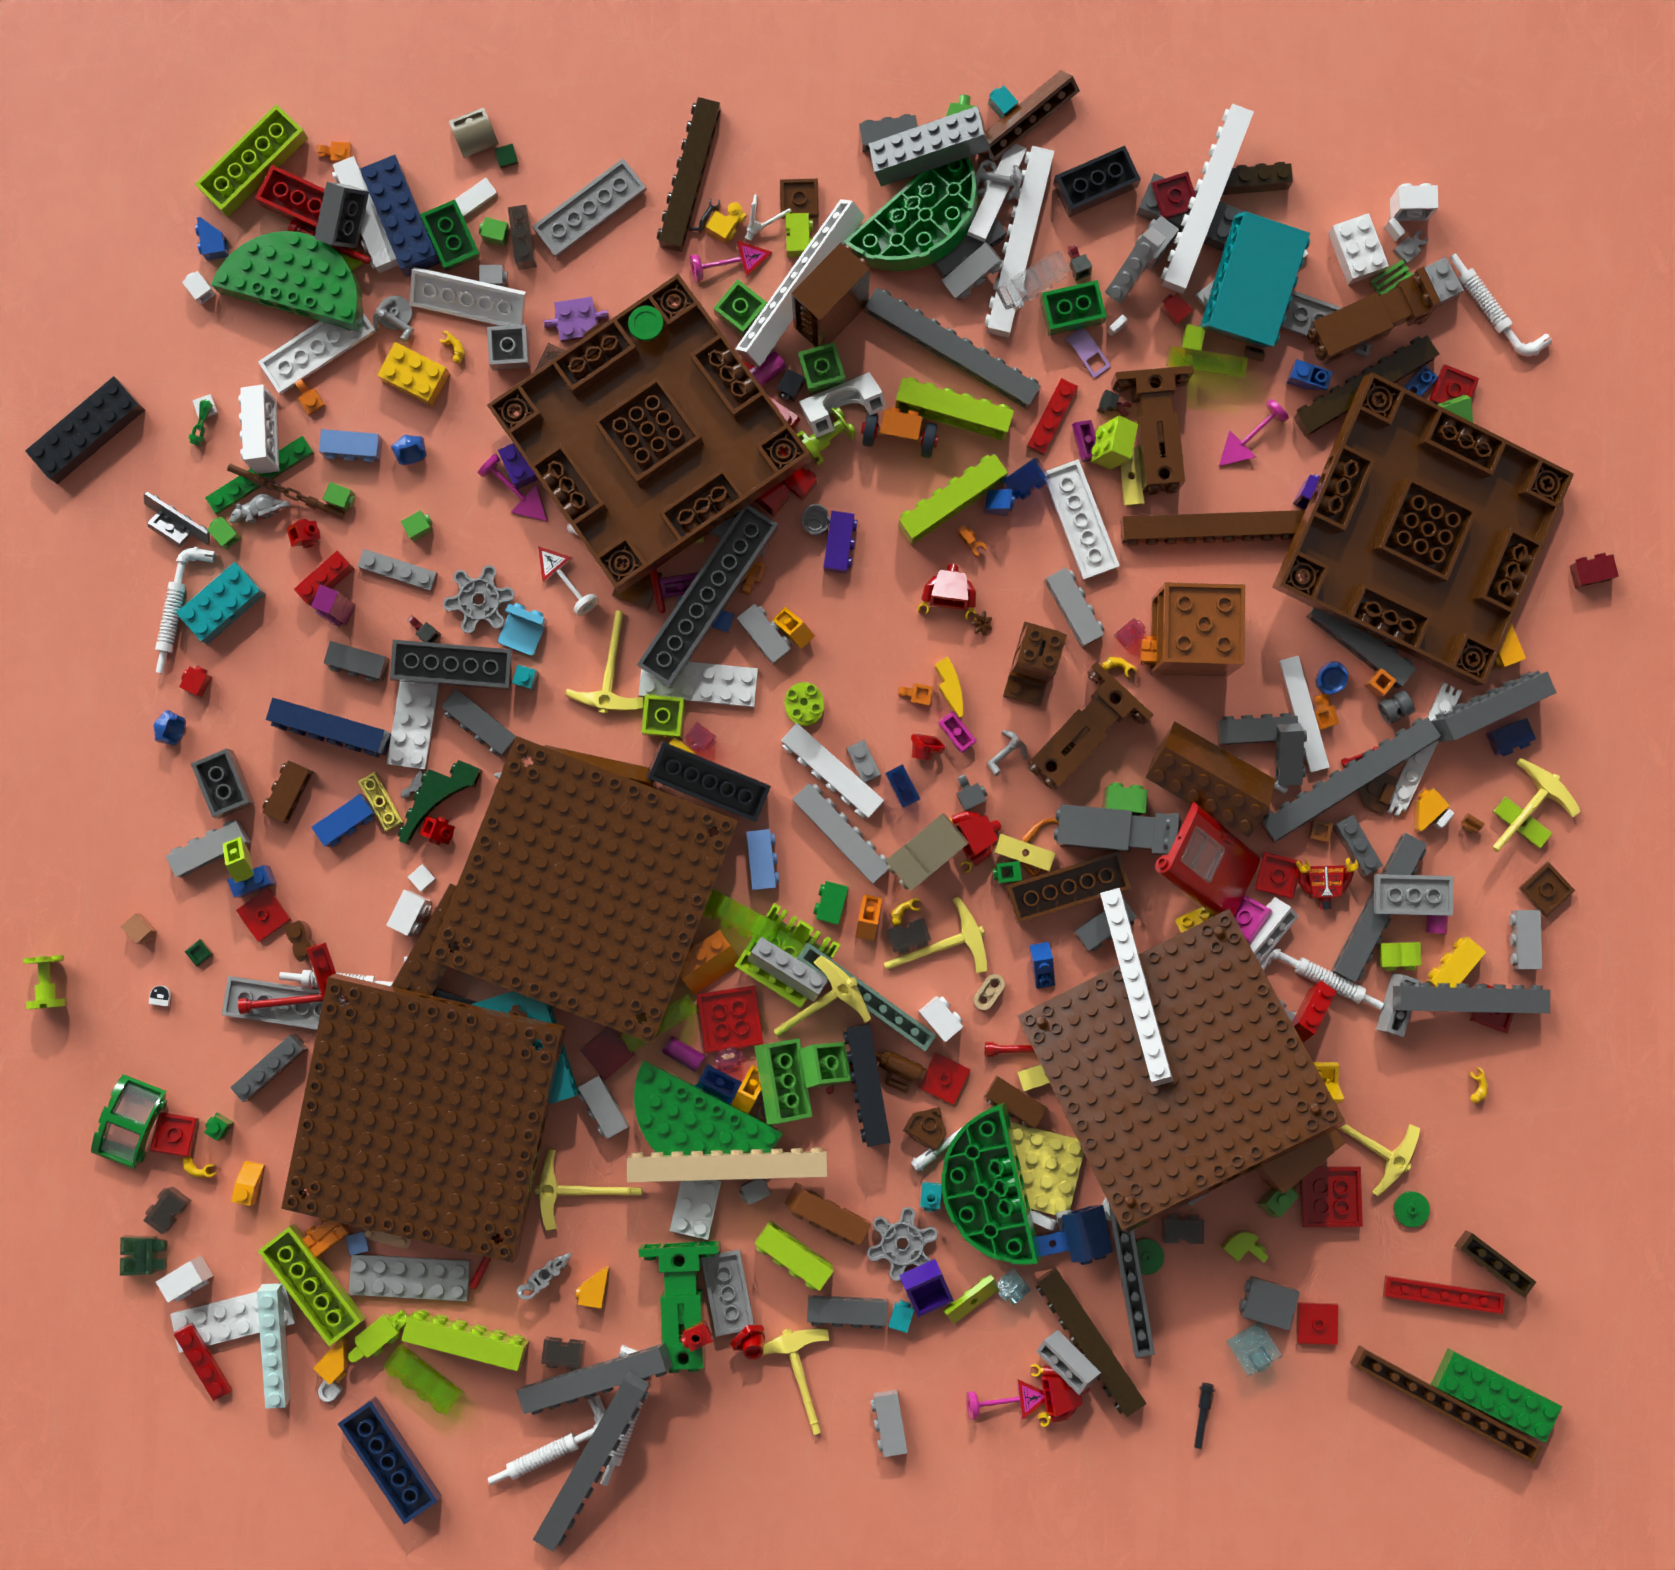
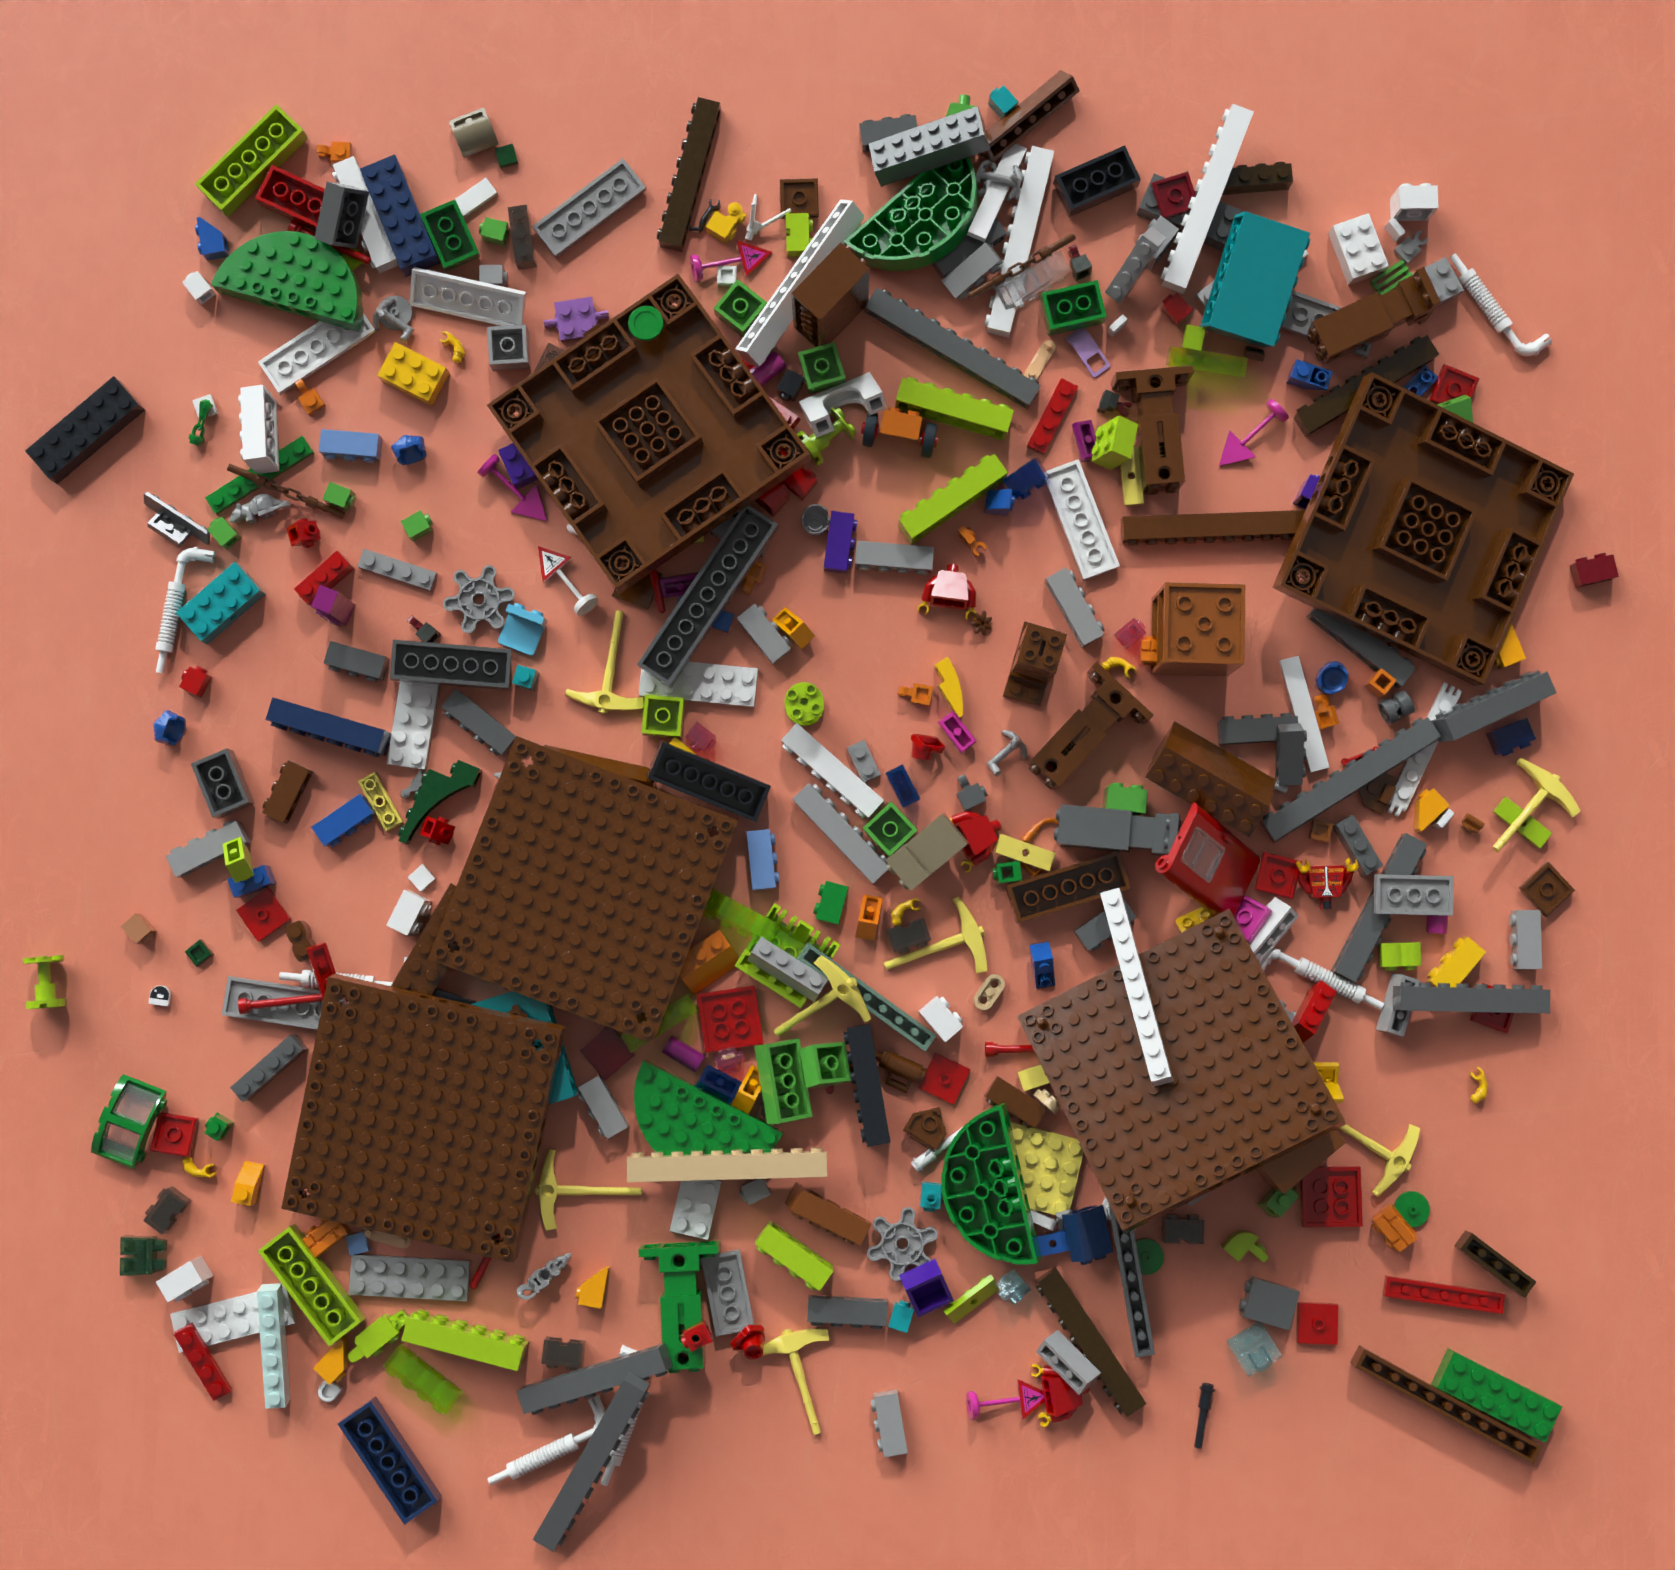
none -> white tile [717,266,737,287]
none -> light grey brick [855,541,934,576]
none -> bright green brick [862,802,918,857]
none -> reddish brown piece [968,233,1076,300]
none -> light nougat piece [1024,340,1056,380]
none -> tan plate [1033,1089,1061,1114]
none -> orange brick [1372,1203,1417,1252]

